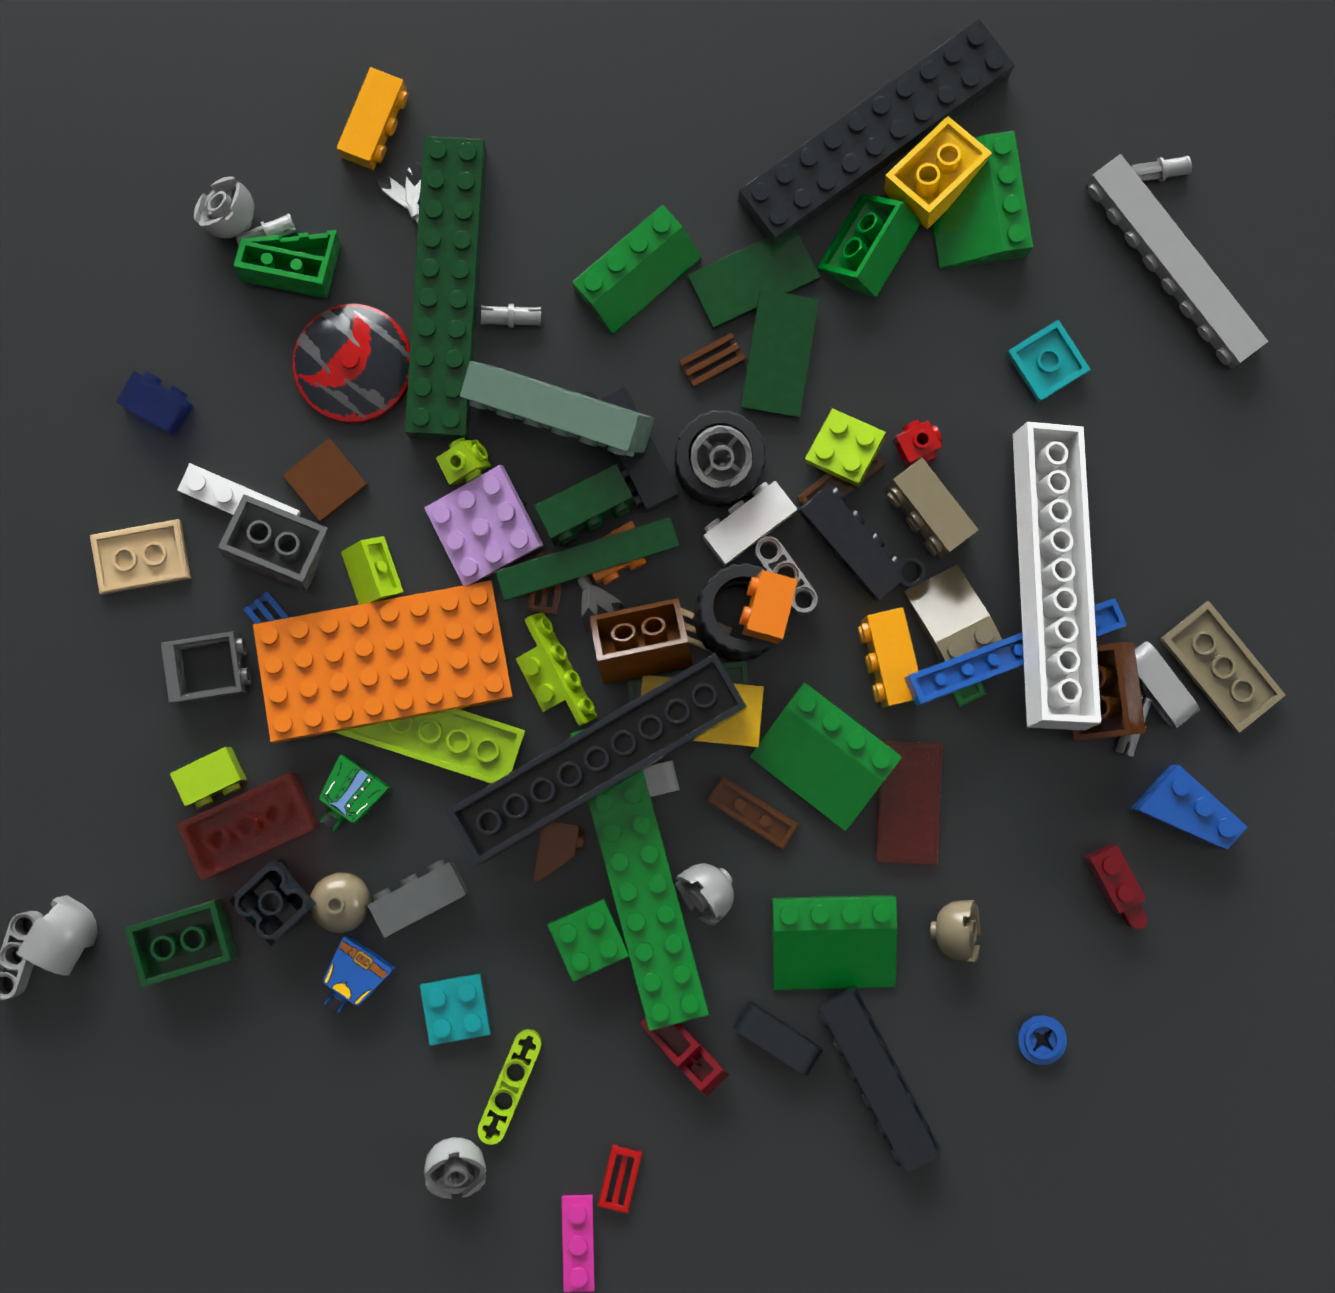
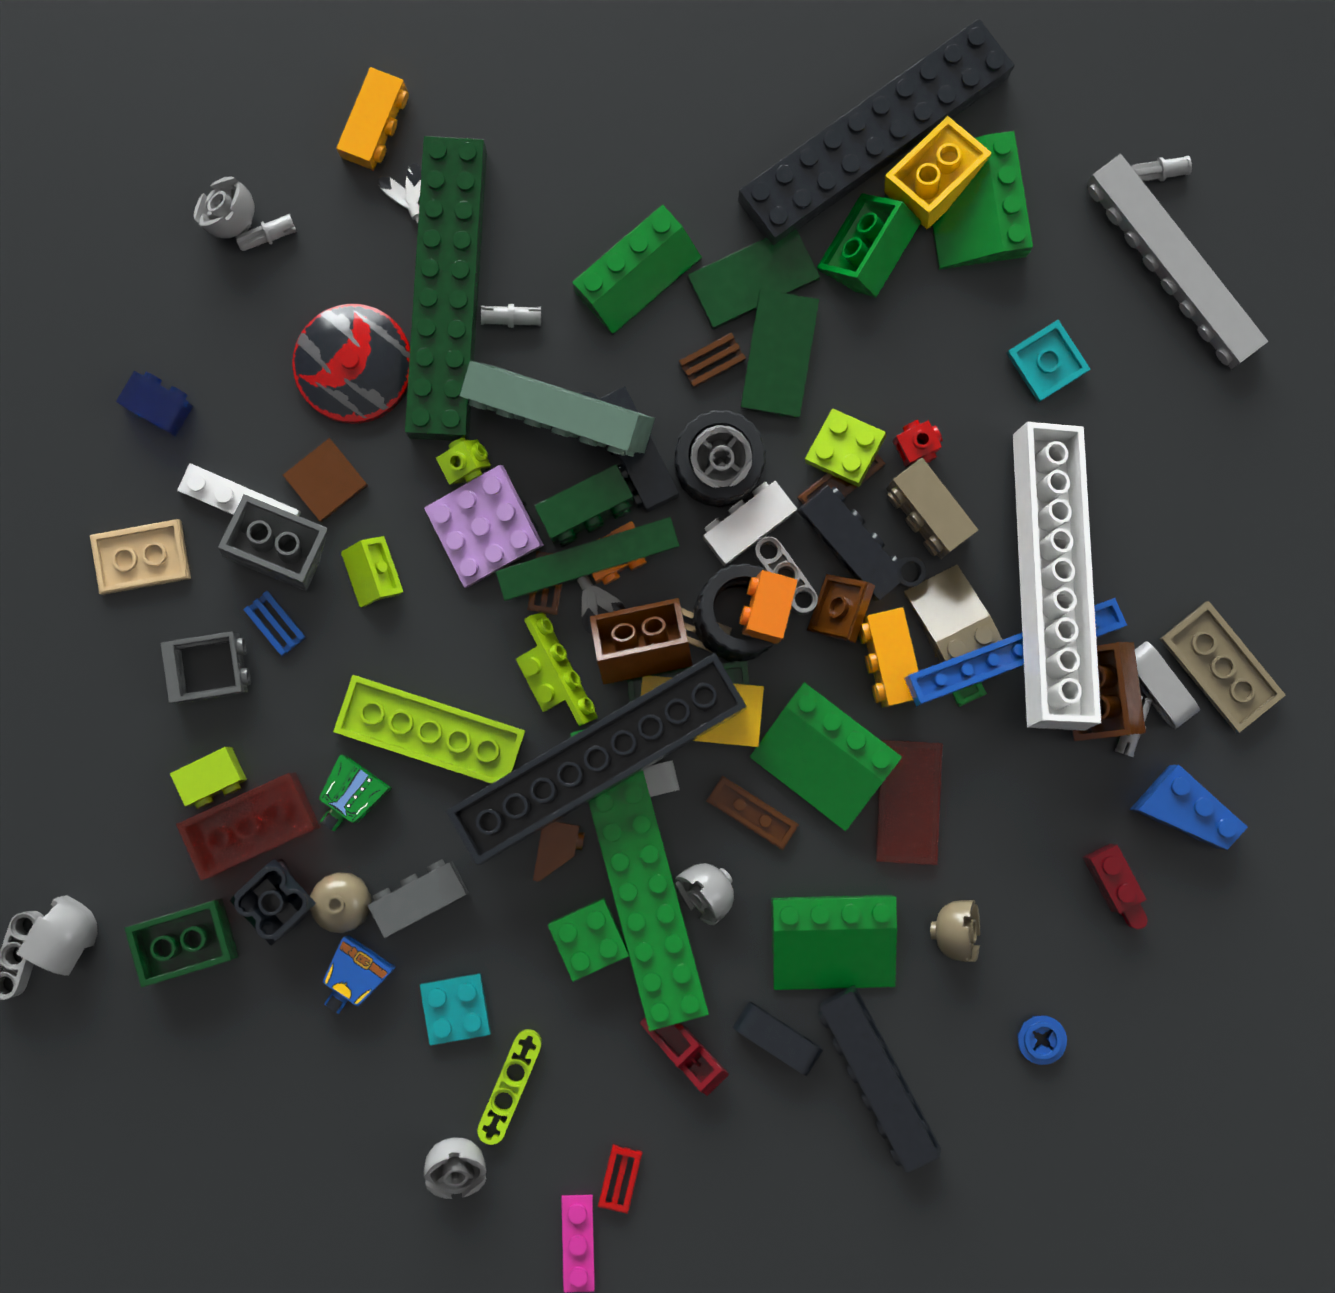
green wedge [234,230,341,299] -> none
orange plate [253,580,513,744] -> none
none -> reddish brown tile [807,574,875,643]

